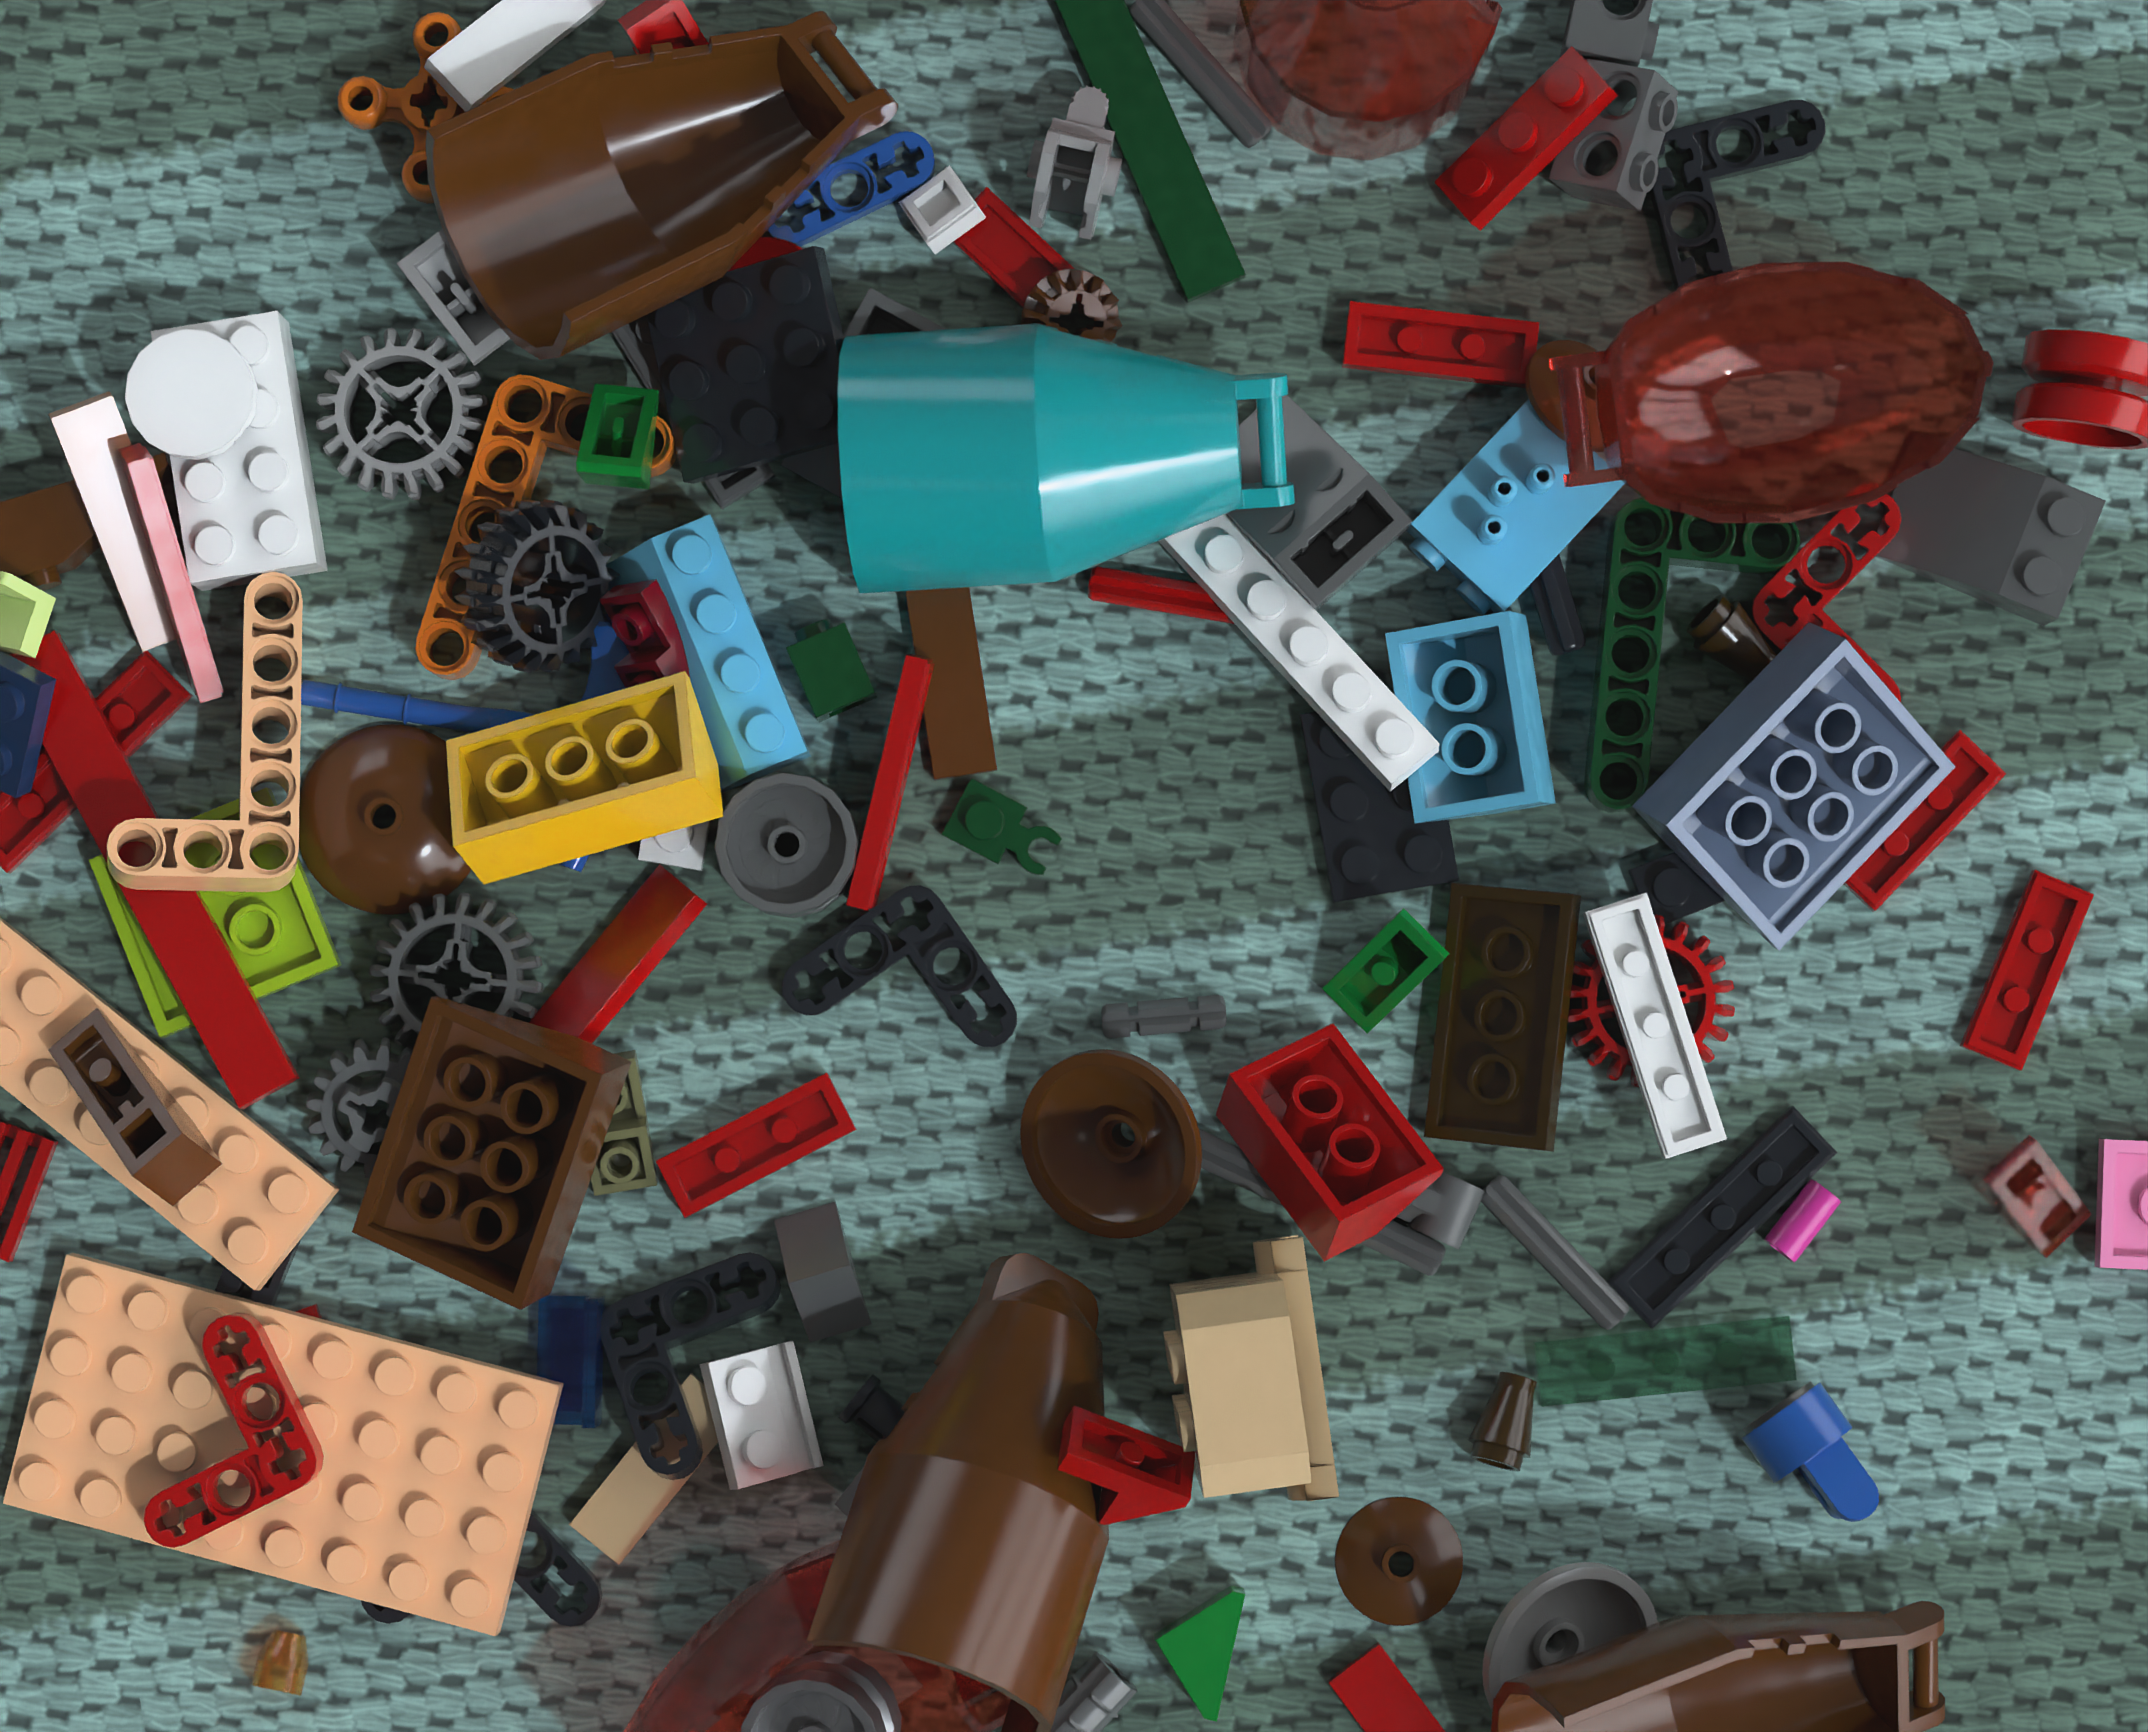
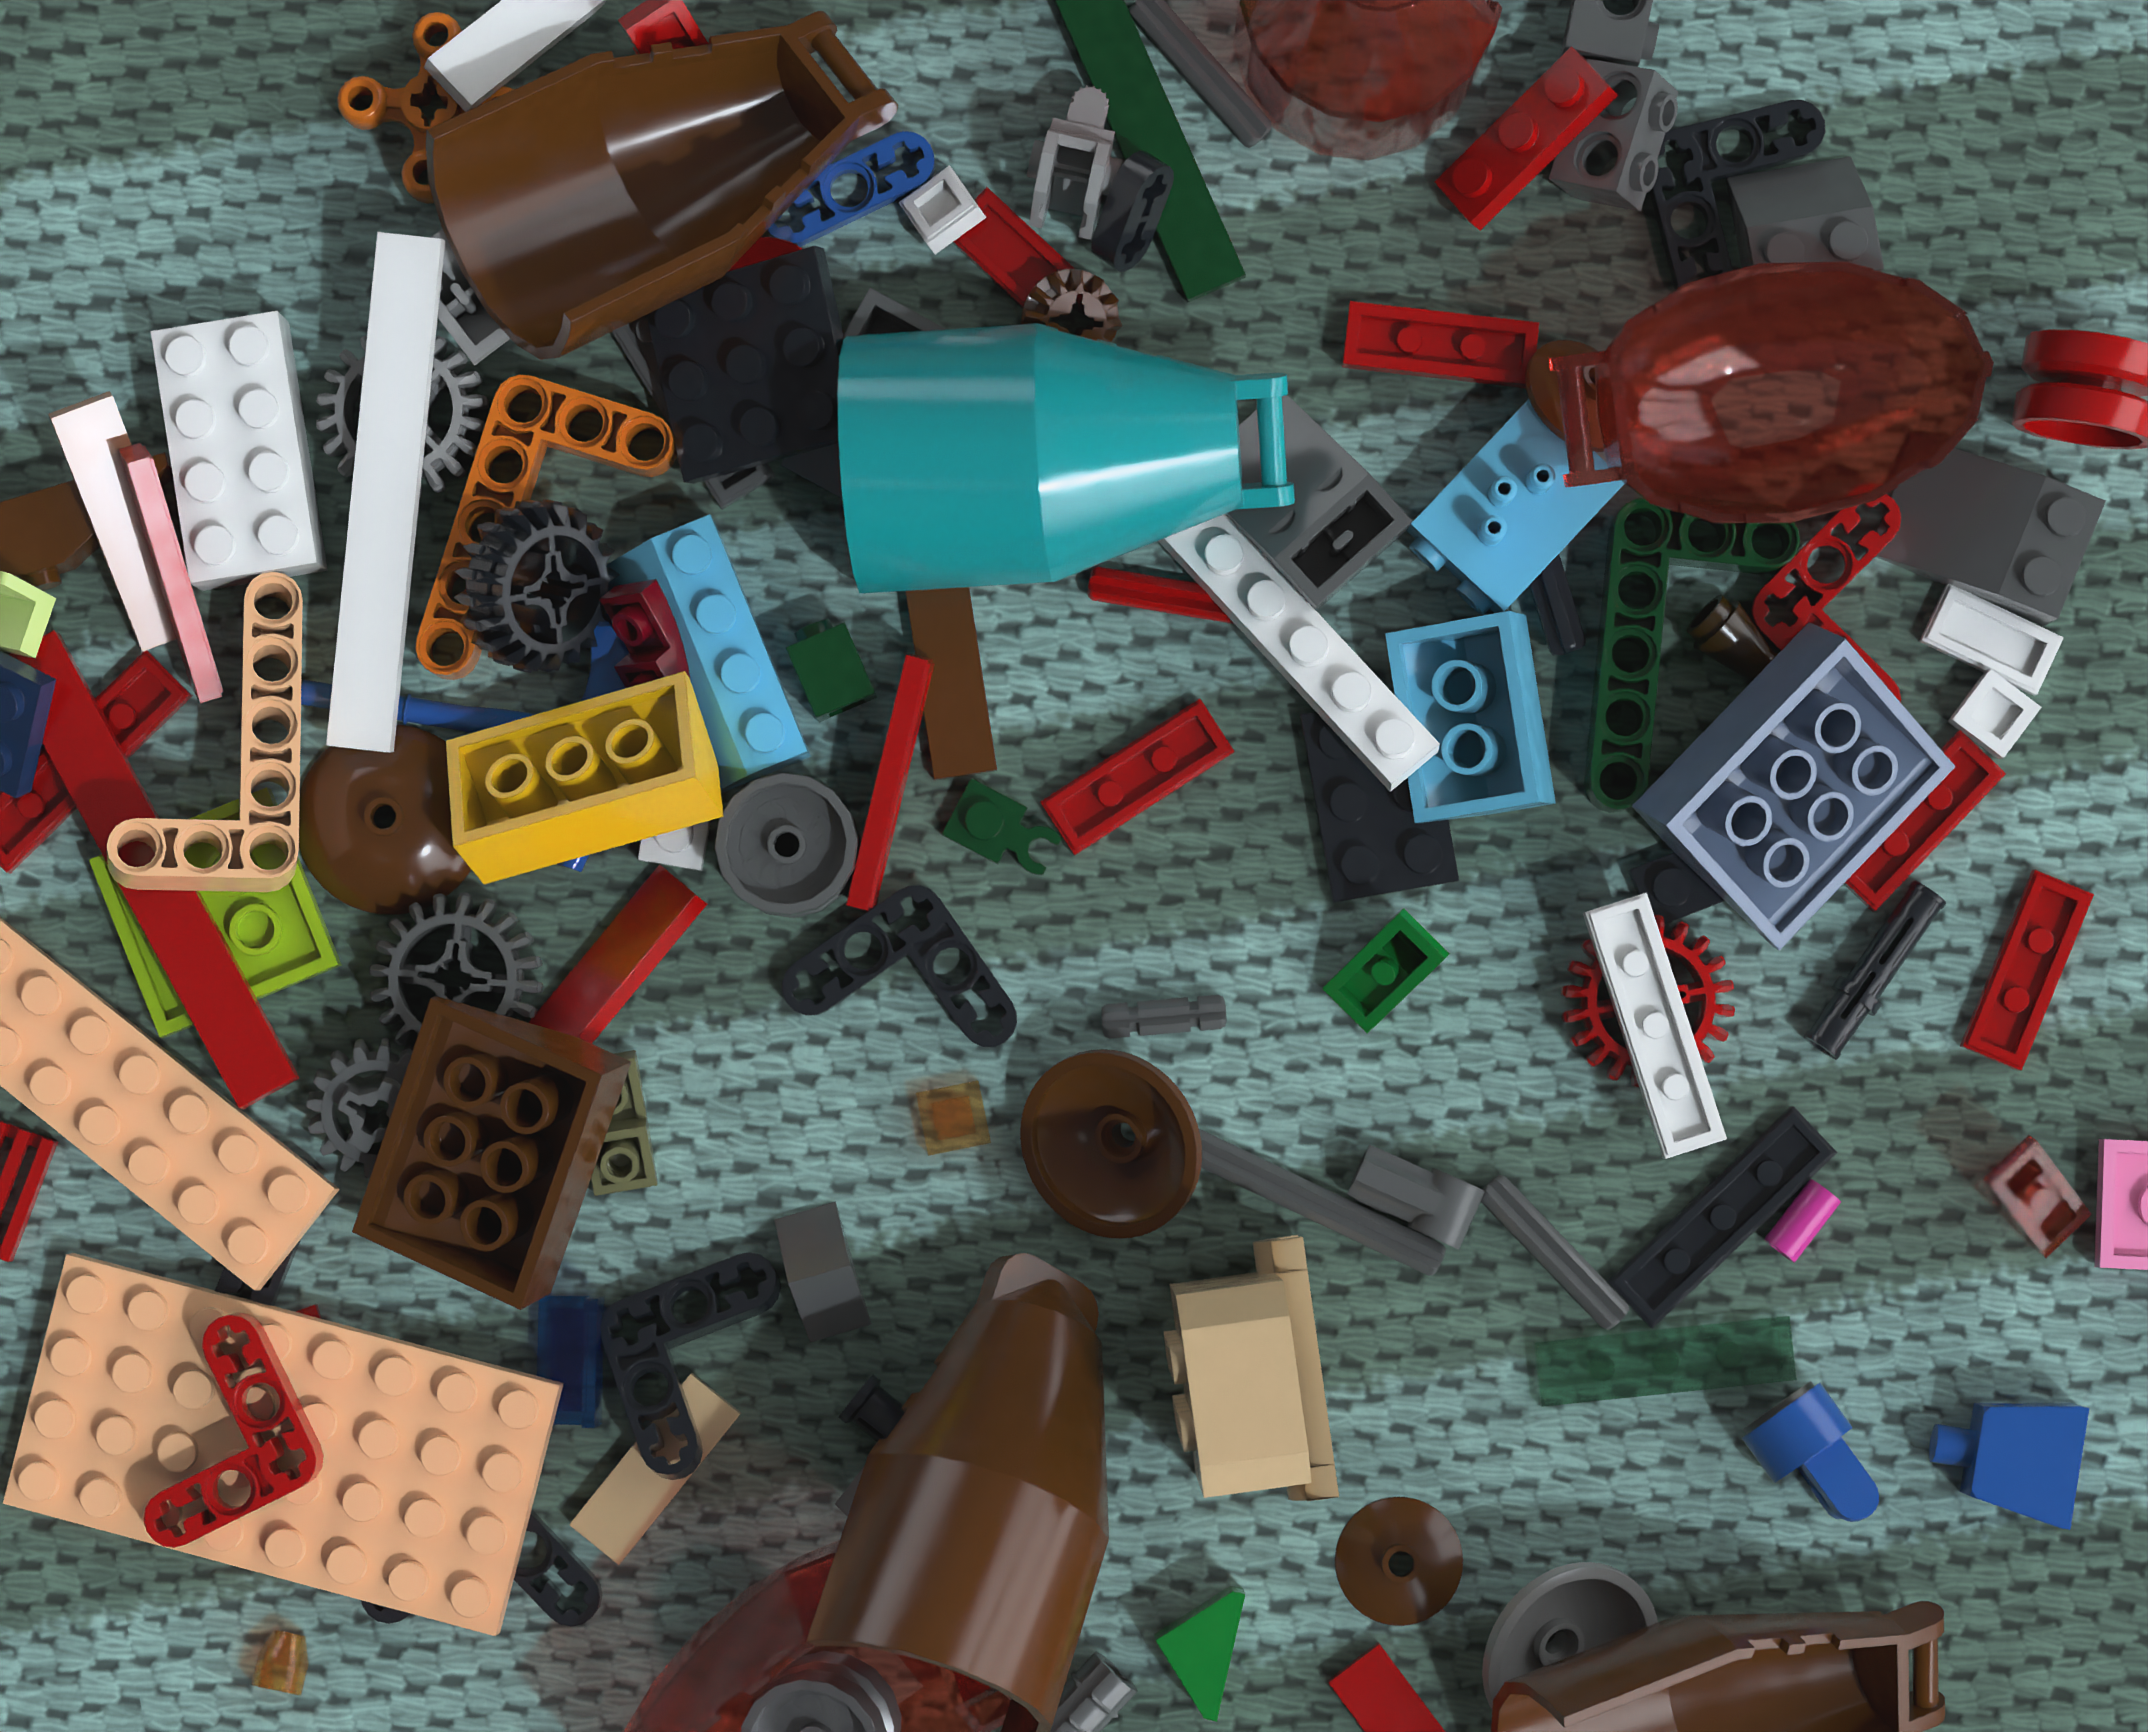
reddish brown slope [48,1008,222,1206] -> none
white tile [125,329,258,460] -> none
green slope [576,384,659,490] -> none
red plate [656,1073,857,1218] -> none
white plate [700,1341,824,1490] -> none
red slope [1057,1405,1196,1525] -> none
red slope [1216,1023,1444,1262] -> none
dark brown plate [1424,883,1581,1152] -> none
dark brown cone [1468,1372,1537,1472] -> none
none -> white tile [326,232,445,753]
none -> clear orange plate [916,1080,991,1156]
none -> red tile [1040,699,1235,856]
none -> black beam [1091,150,1174,272]
none -> dark grey slope [1726,156,1884,302]
none -> black pin [1804,881,1946,1060]
none -> white tile [1919,584,2064,696]
none -> blue torso [1929,1403,2090,1530]
none -> white plate [1948,669,2042,760]

